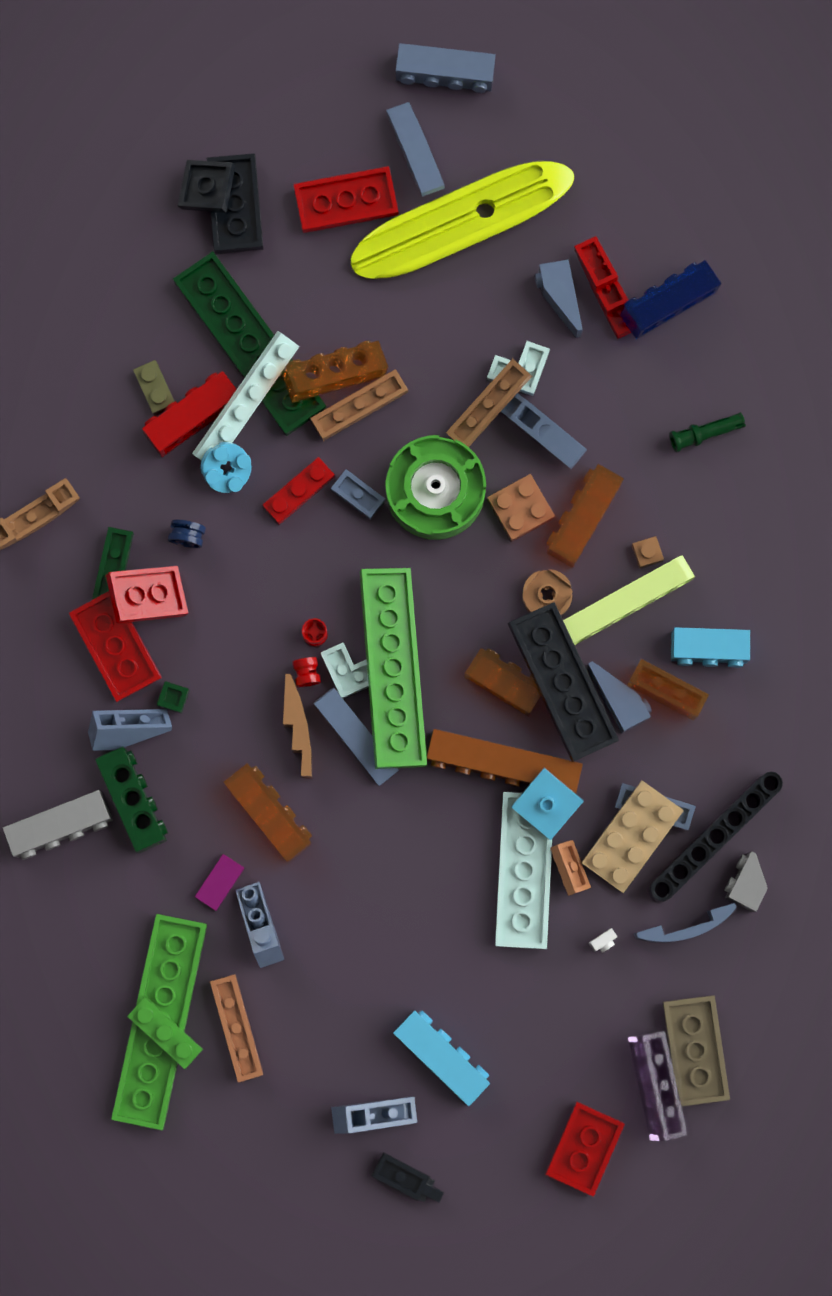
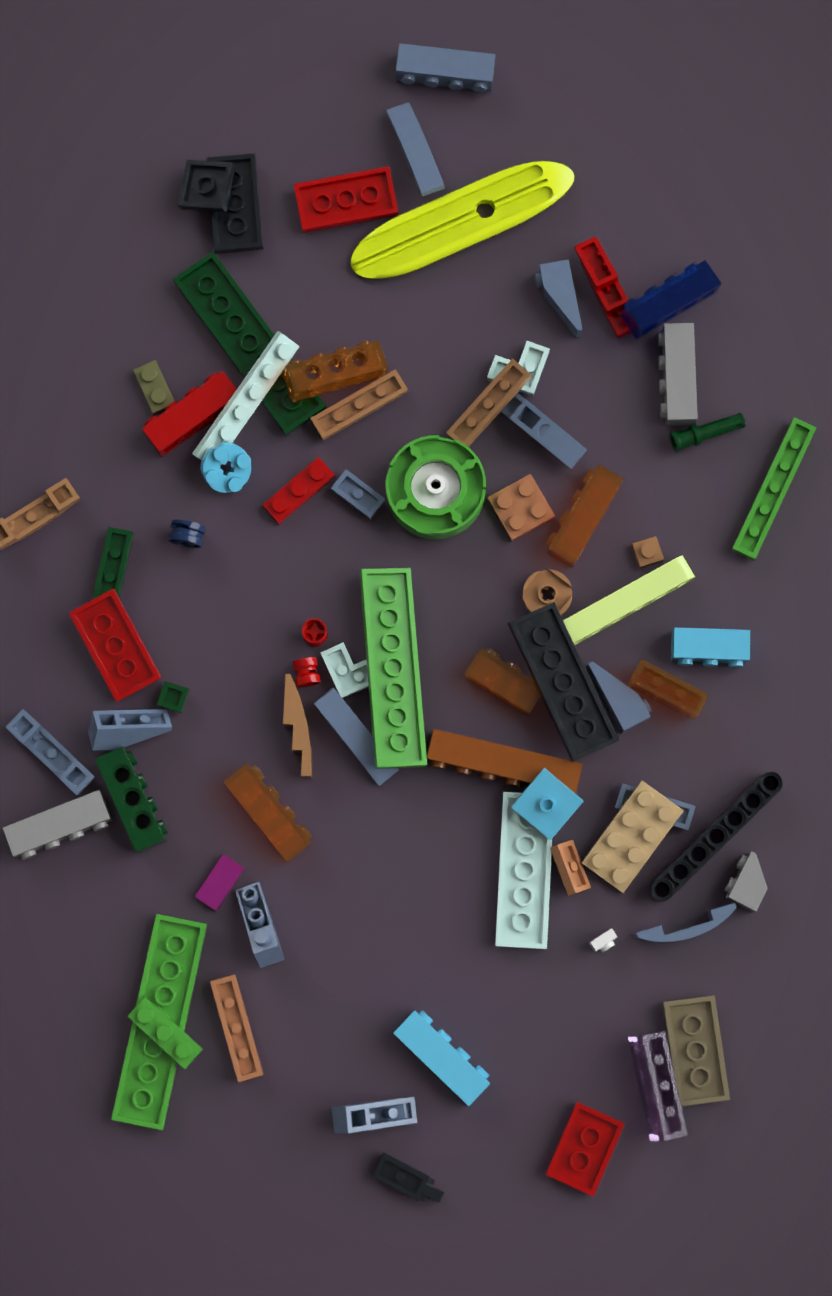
plate [106,566,188,624] -> none
none -> sand blue slope [6,709,95,796]
none -> light grey brick [657,323,698,426]
none -> bright green plate [731,417,817,561]

